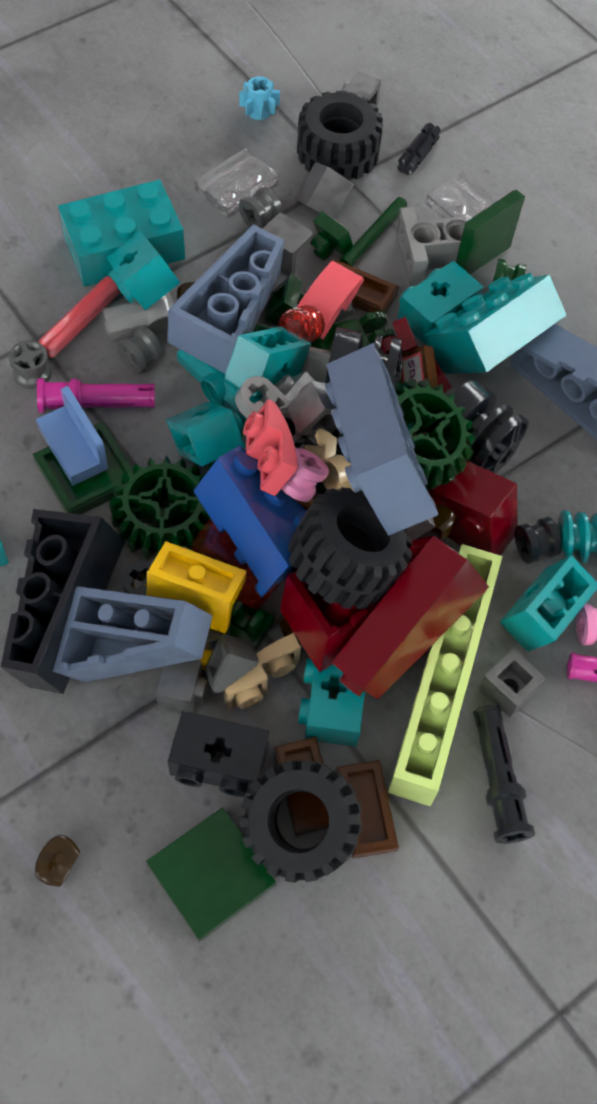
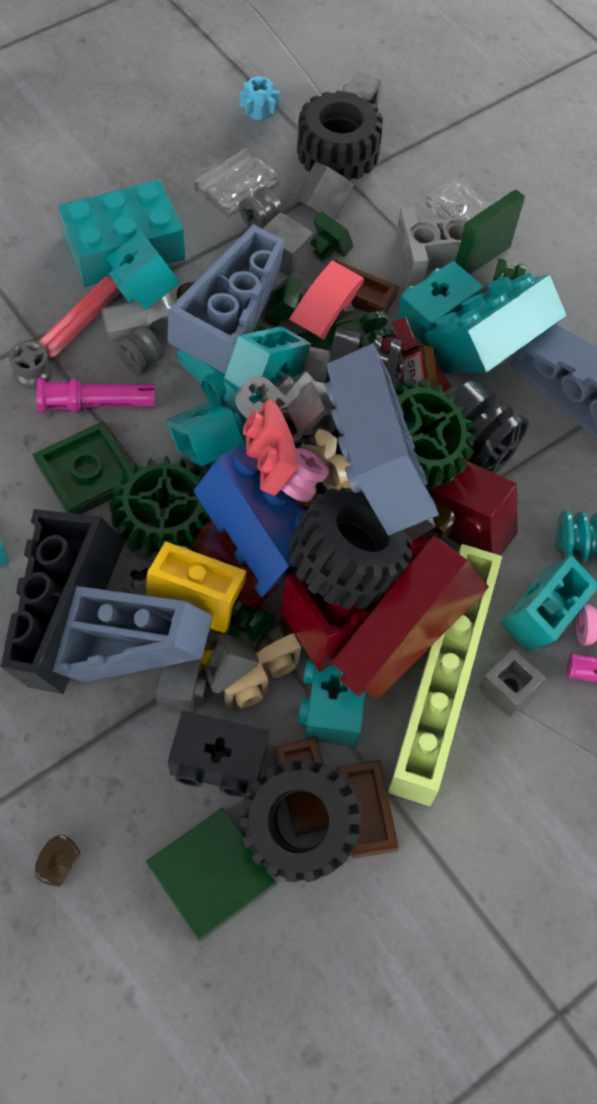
medium blue panel [36,386,108,486] -> none
clear red wheel [278,305,325,343] -> none
dark green bar [339,197,407,267] -> none
black axle [397,123,441,175] -> none
black pin [473,705,535,844] -> none
black wheel [514,517,562,564] -> none

